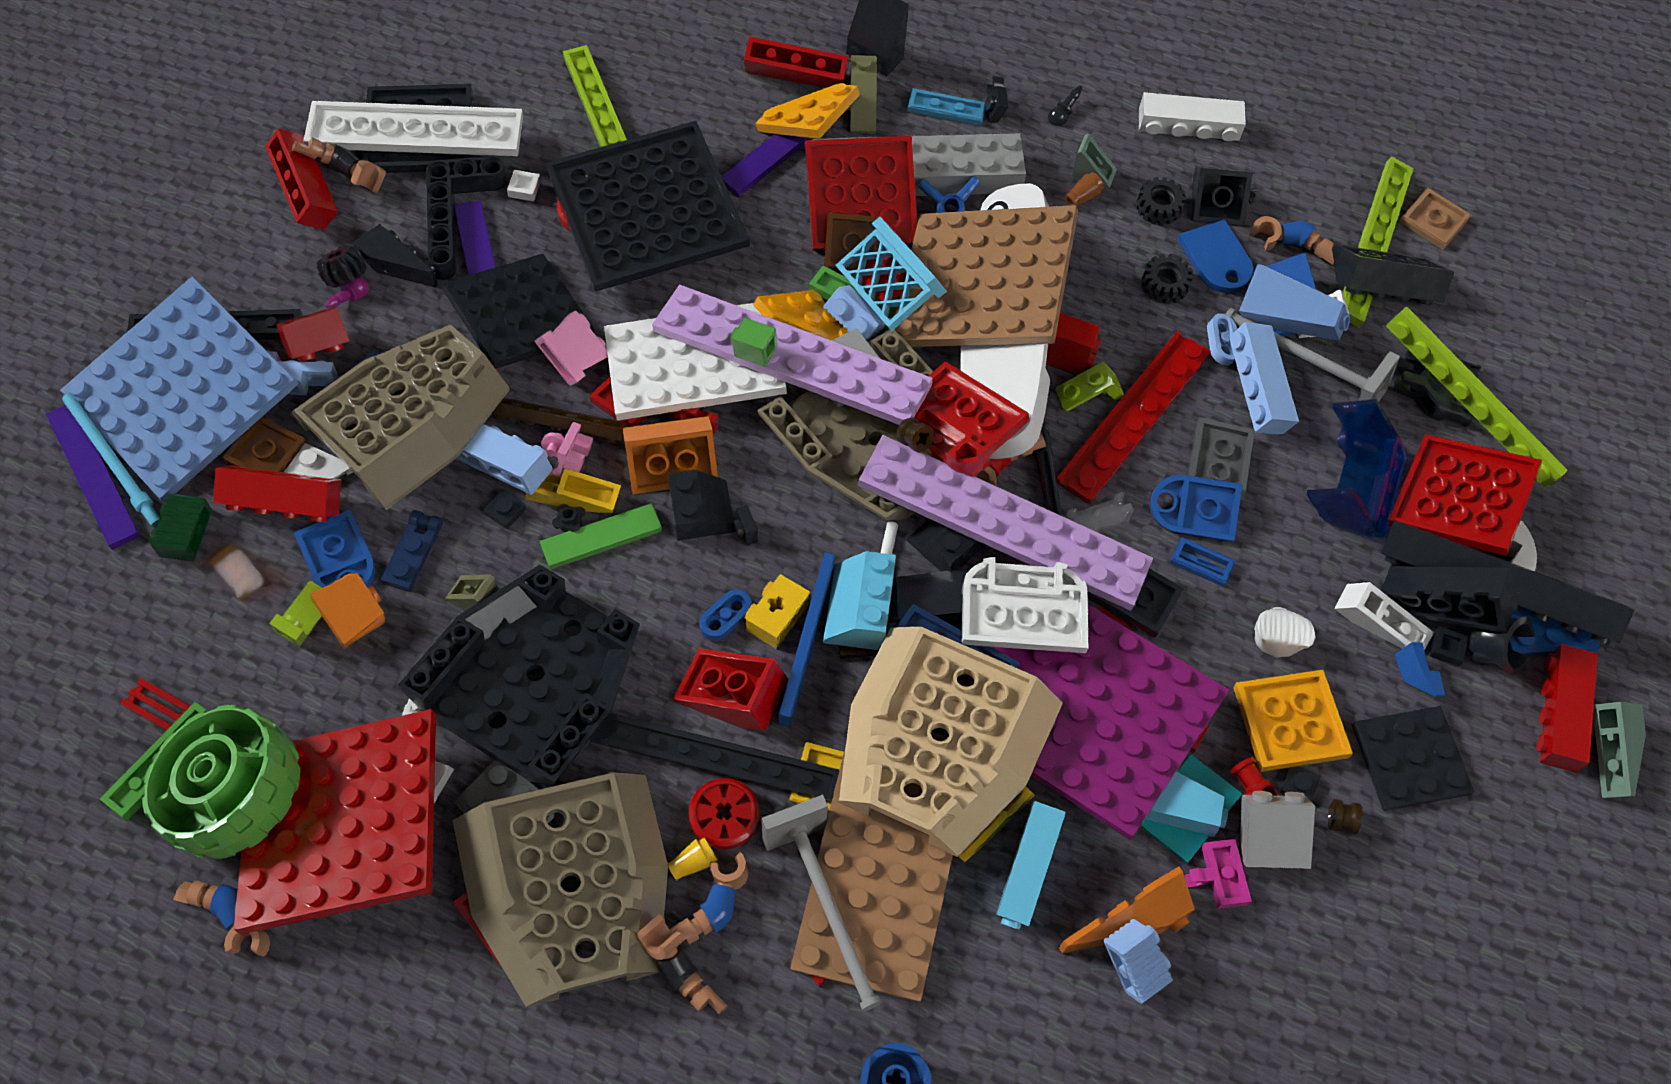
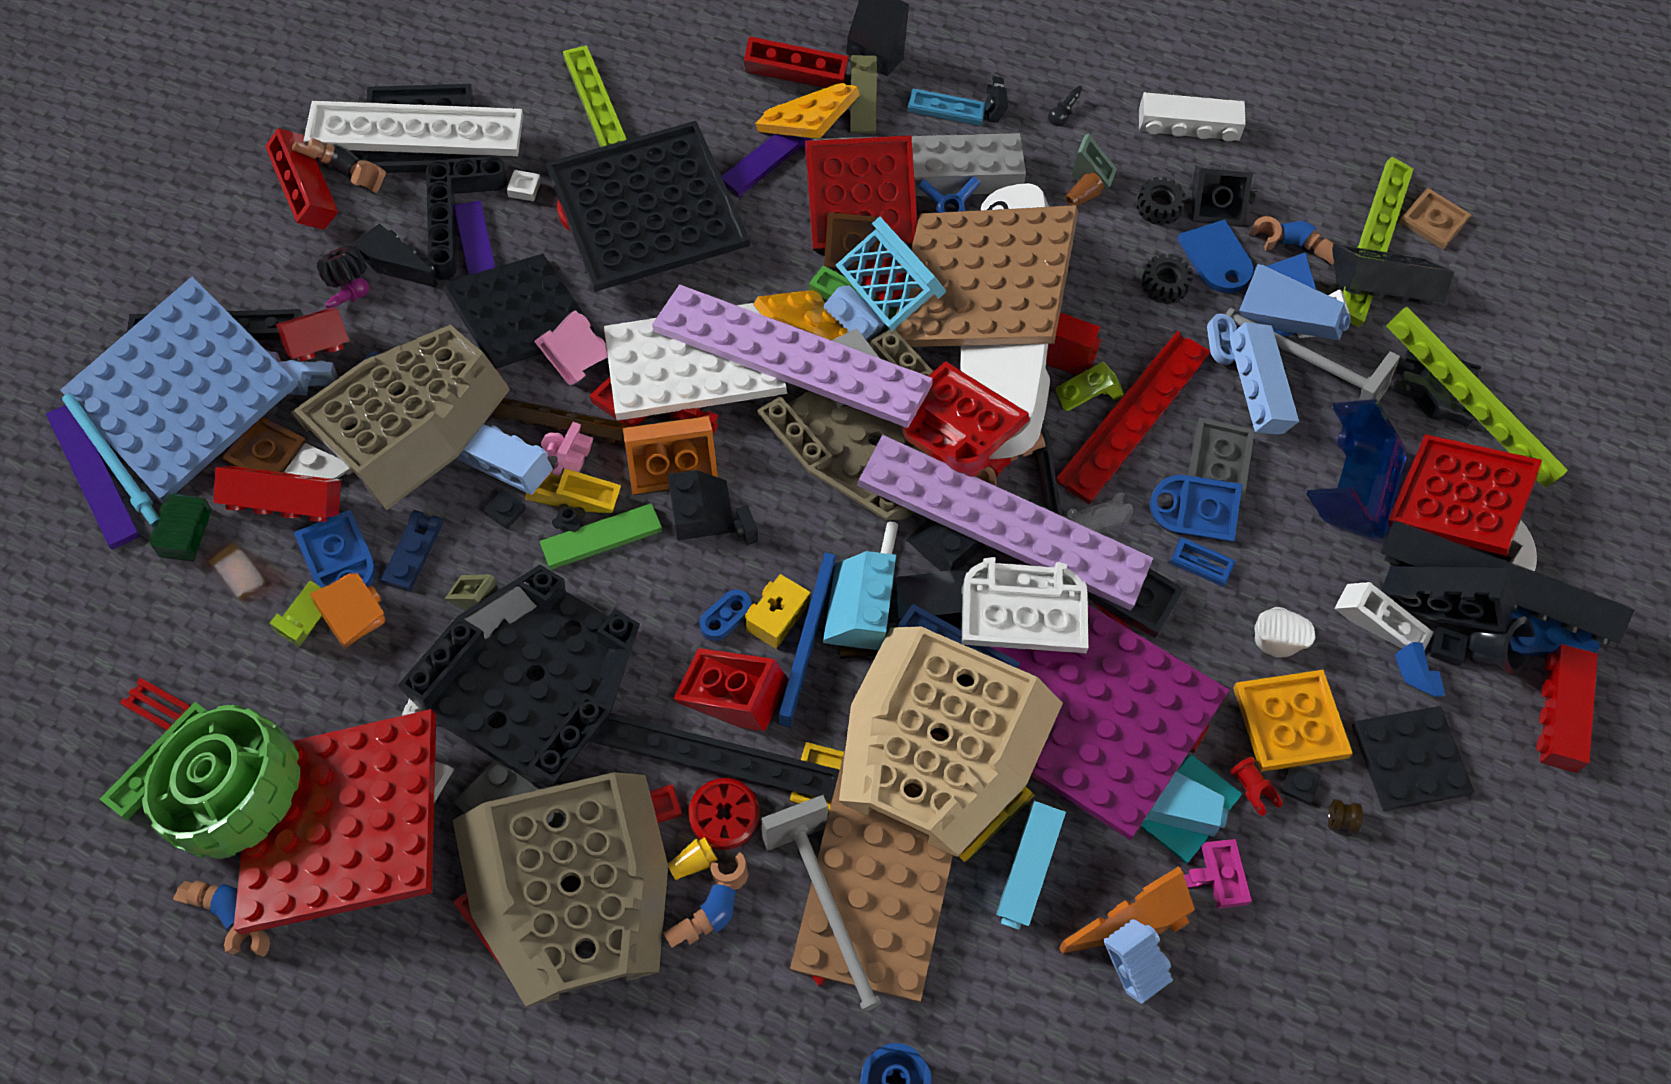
nougat piece [637,913,728,1014] -> none
bright green brick [730,317,778,367] -> none
dark brown wheel [897,417,934,453] -> none
light grey brick [1239,791,1315,869] -> none
sand green slope [1593,702,1646,798] -> none
none -> red tile [650,784,682,823]

